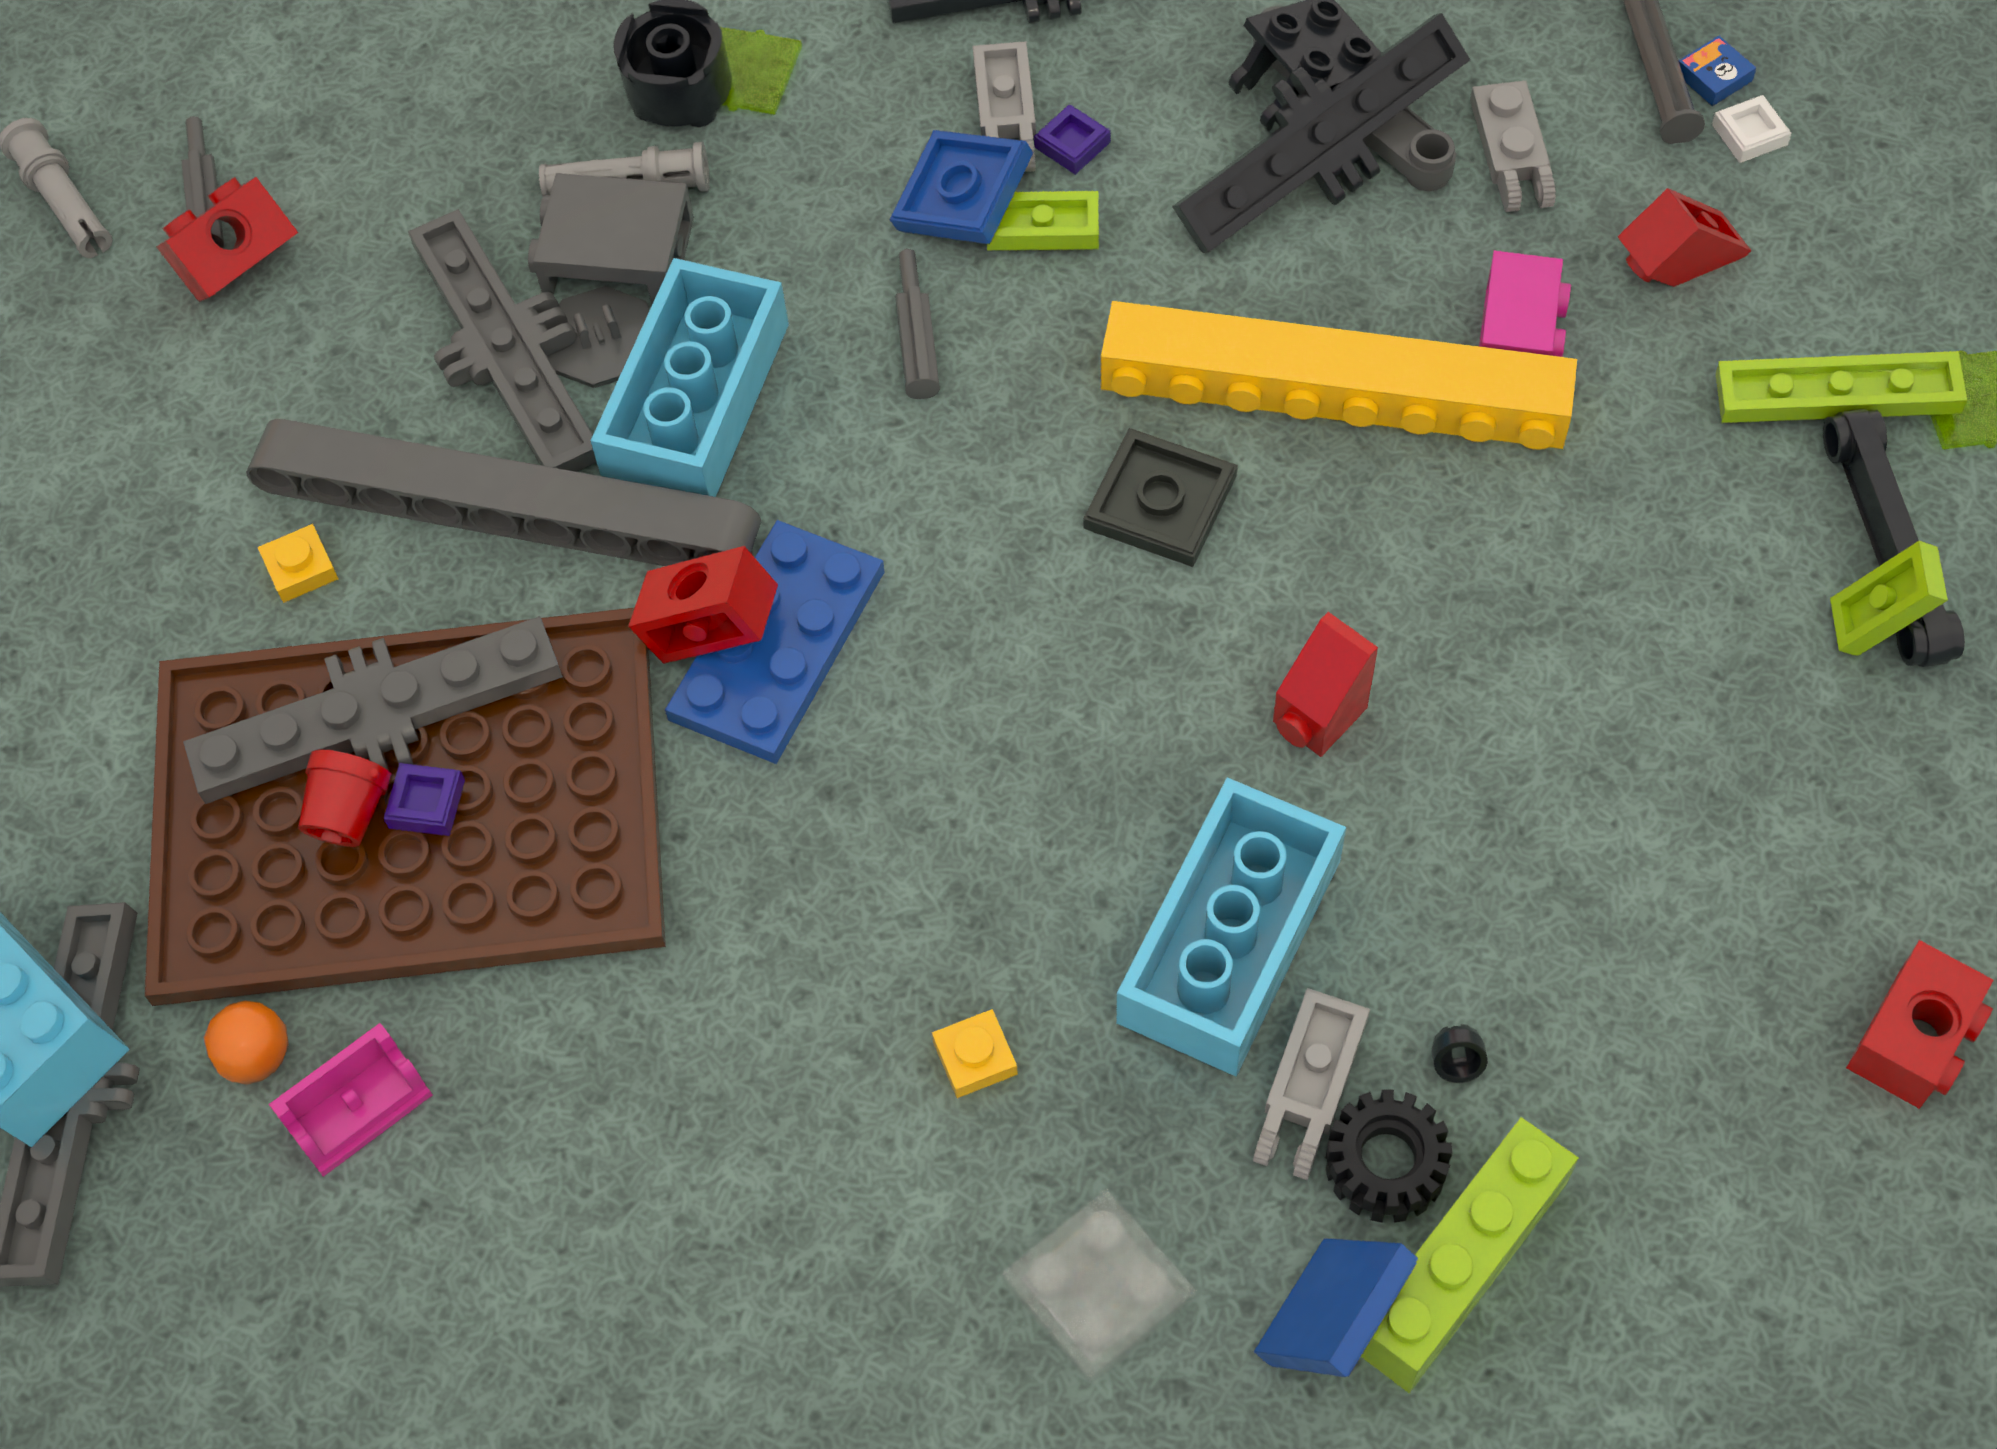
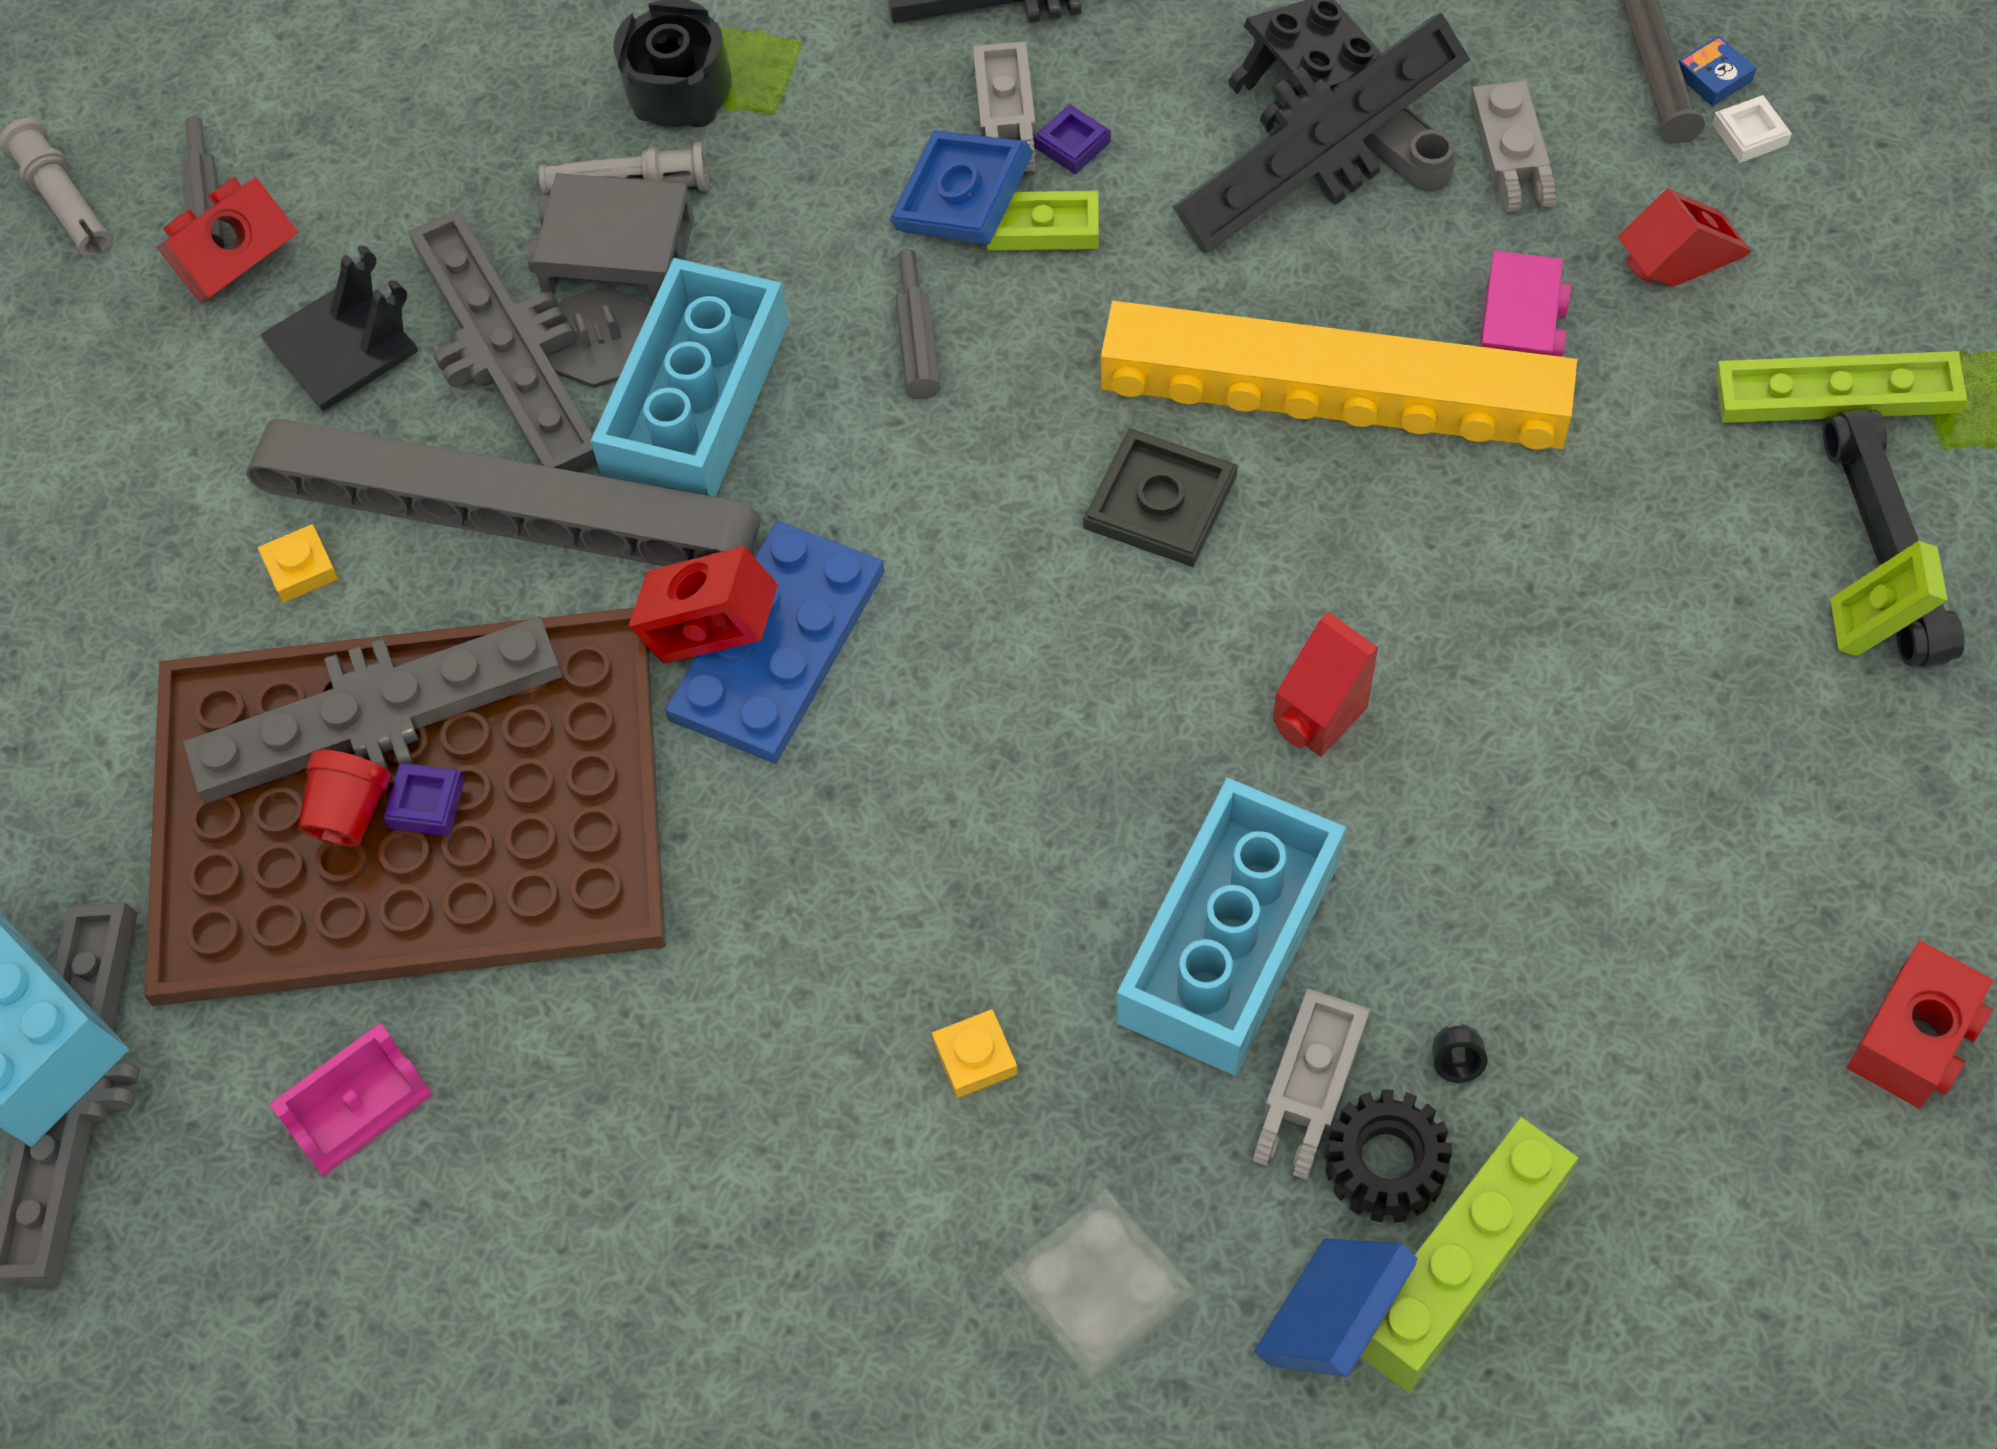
orange piece [204,1000,289,1084] -> none
none -> black plate [260,246,418,411]

